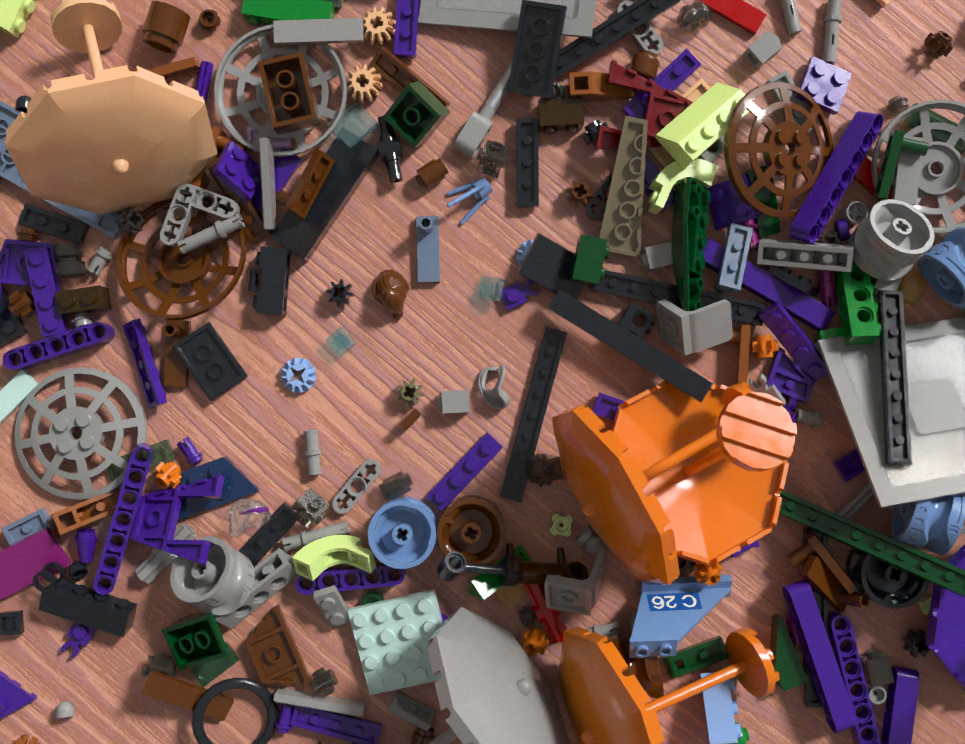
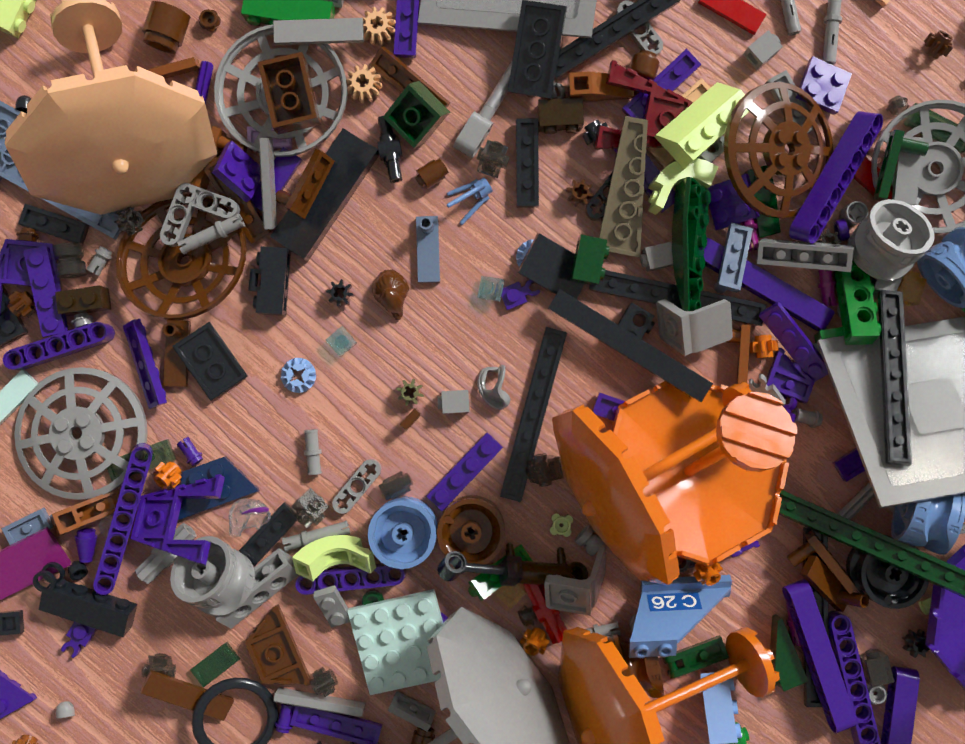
dark green slope [161,612,230,671] -> none
clear light blue piece [327,102,379,148] -> none
clear smoke piece [677,0,711,33] -> none
black wing [768,265,820,297] -> none

